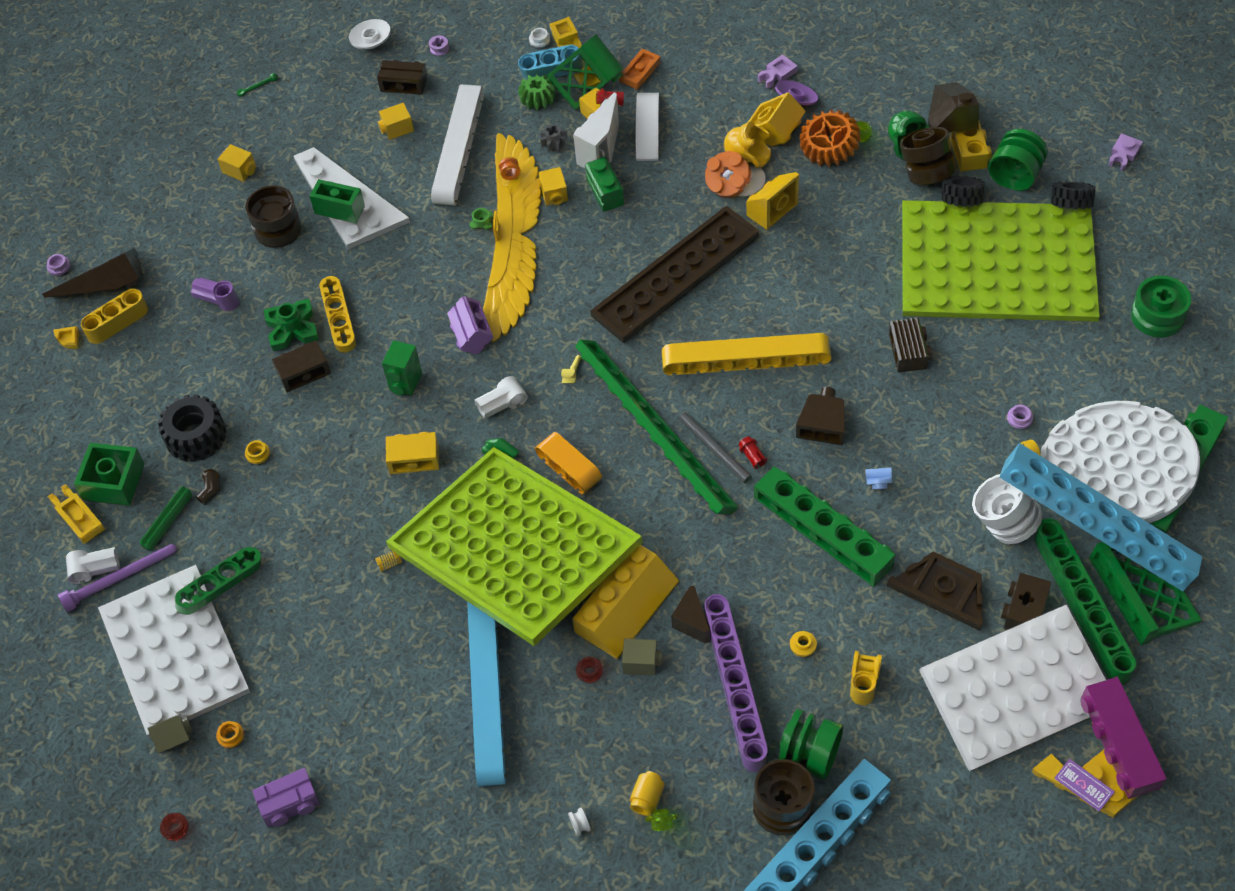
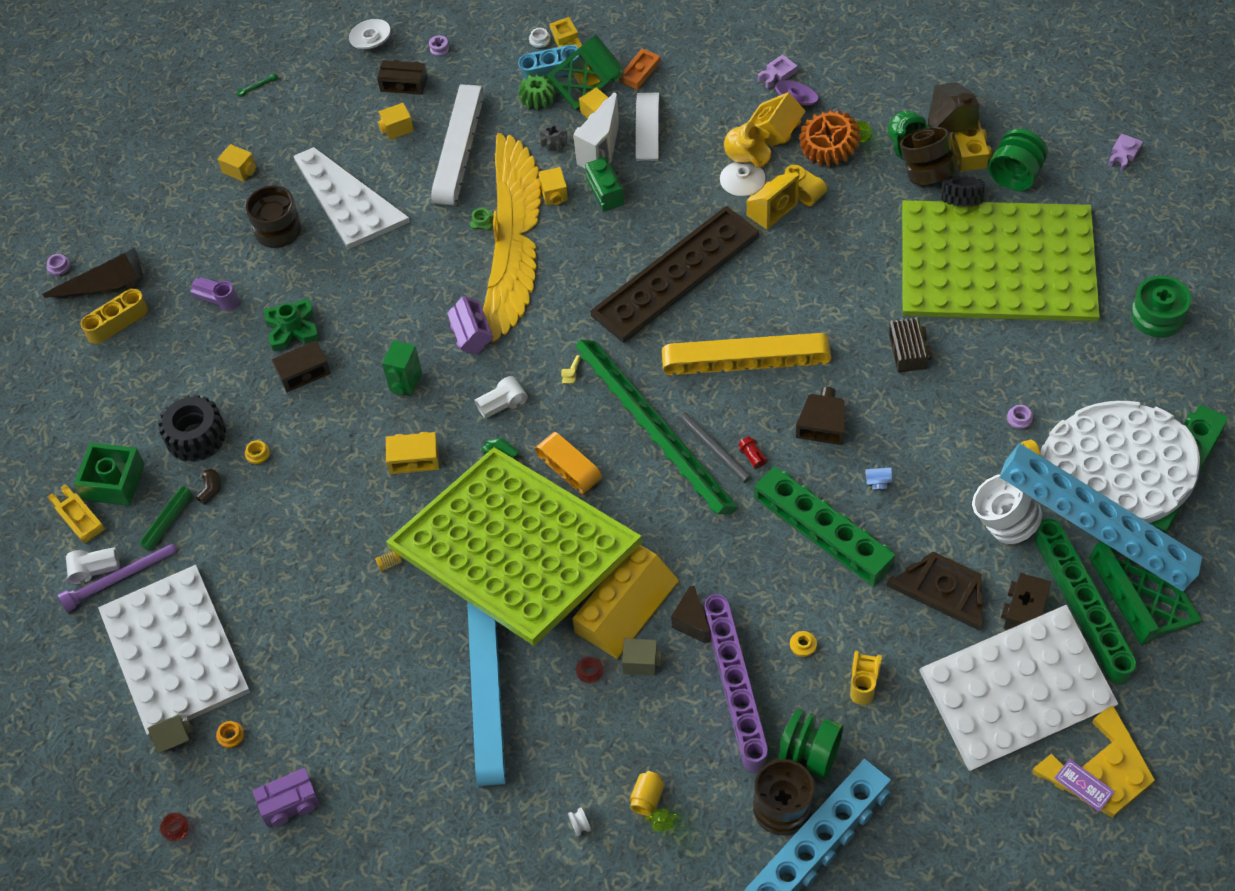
yellow tile [53,326,79,349] -> none
green beam [175,547,261,615] -> none
green brick [309,179,365,223] -> none
yellow beam [319,276,356,353] -> none
orange bush [498,157,521,180] -> none
red pin [596,89,624,106] -> none
orange plate [705,151,751,198] -> none
black tyre [1051,181,1096,209] -> none
magenta brick [1080,677,1167,799] -> none
none -> yellow piece [785,165,827,207]

